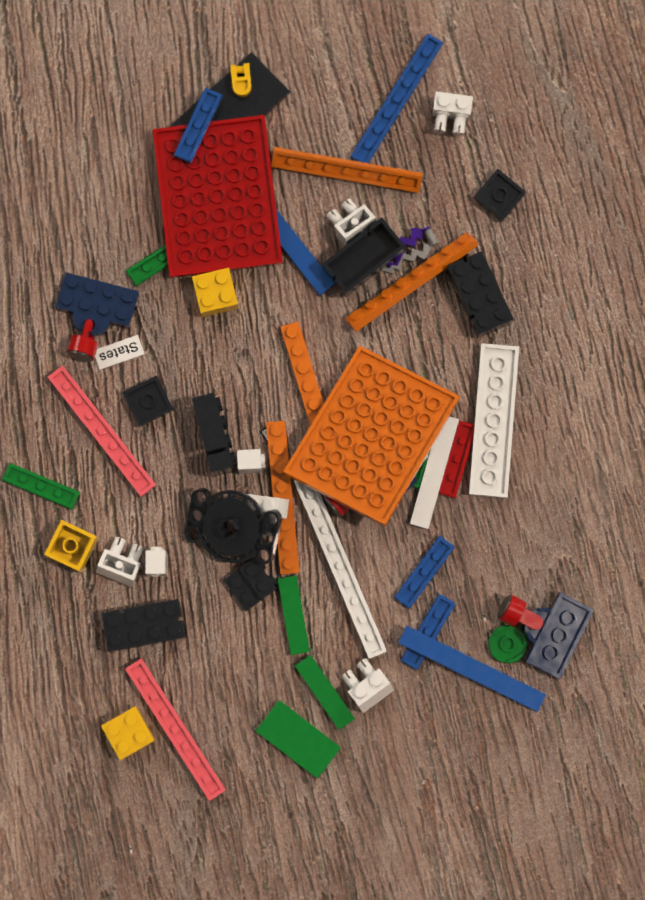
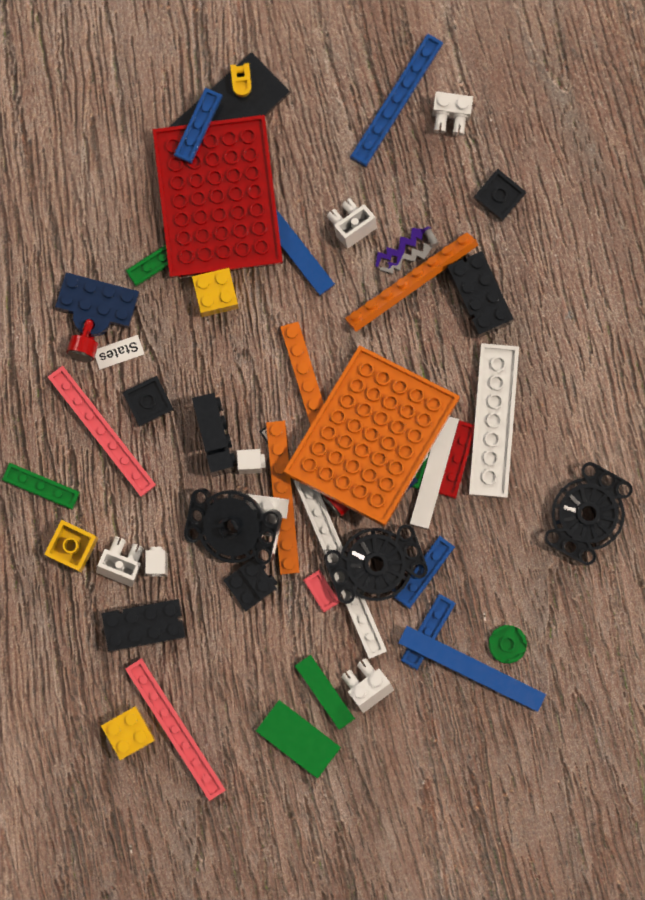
orange plate [271,147,423,193] -> none
green tile [278,575,310,655] -> none
black piece [322,217,406,297] -> none
plate [497,592,594,679] -> none
none -> coral tile [303,570,340,613]
none -> black piece [324,524,428,604]
none -> black piece [544,462,633,566]

